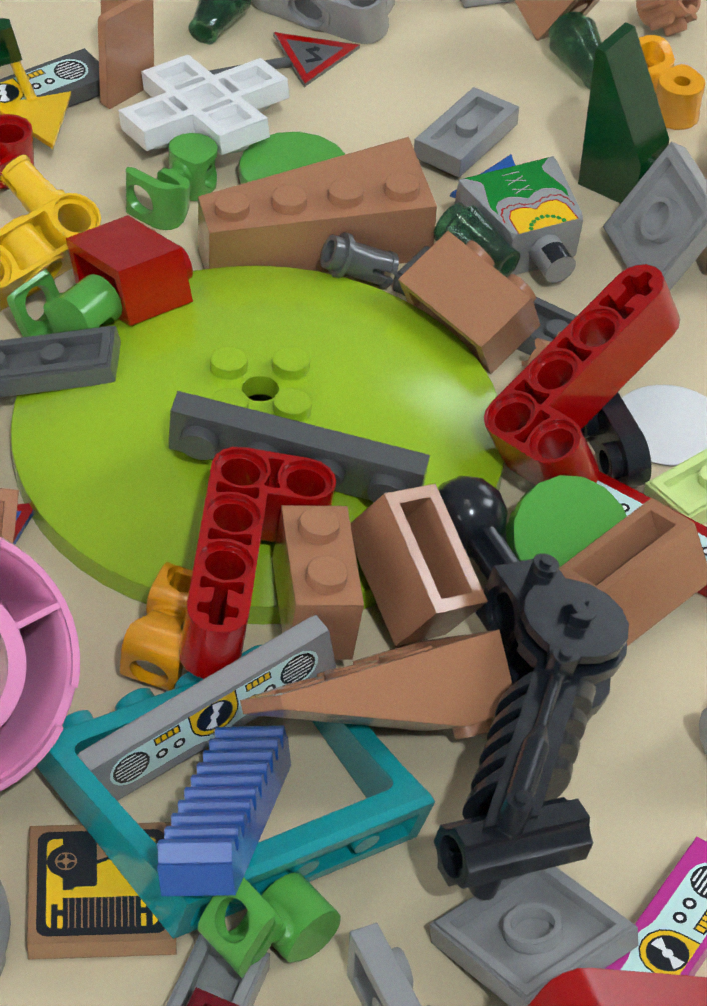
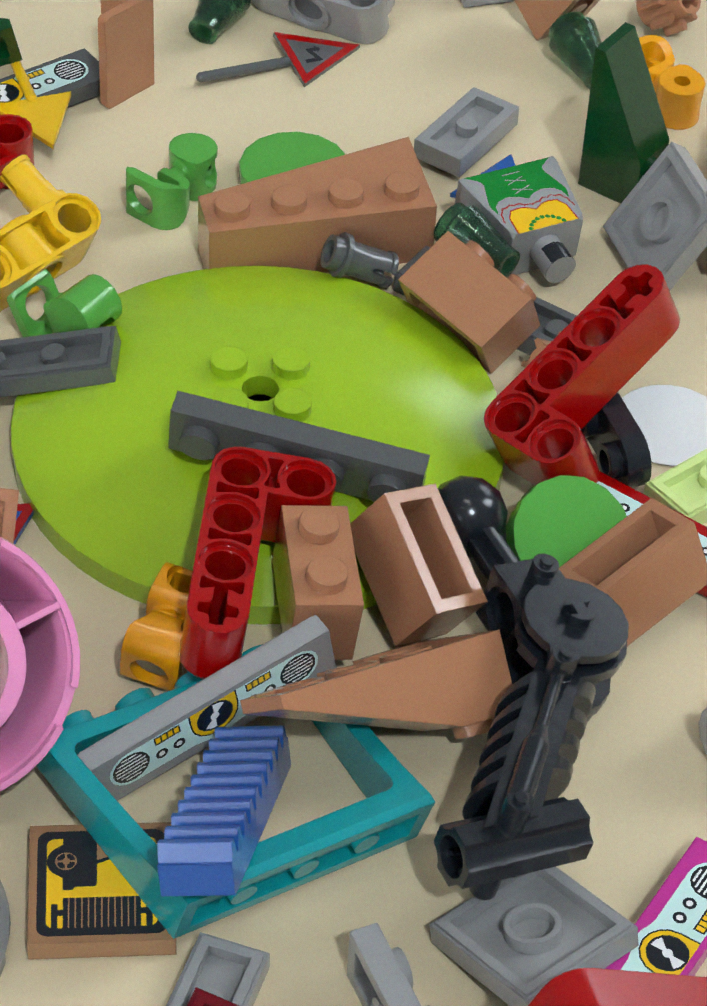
red brick [66,215,193,326] -> none
white plate [118,55,290,155] -> none
bright green leg [198,872,341,978] -> none

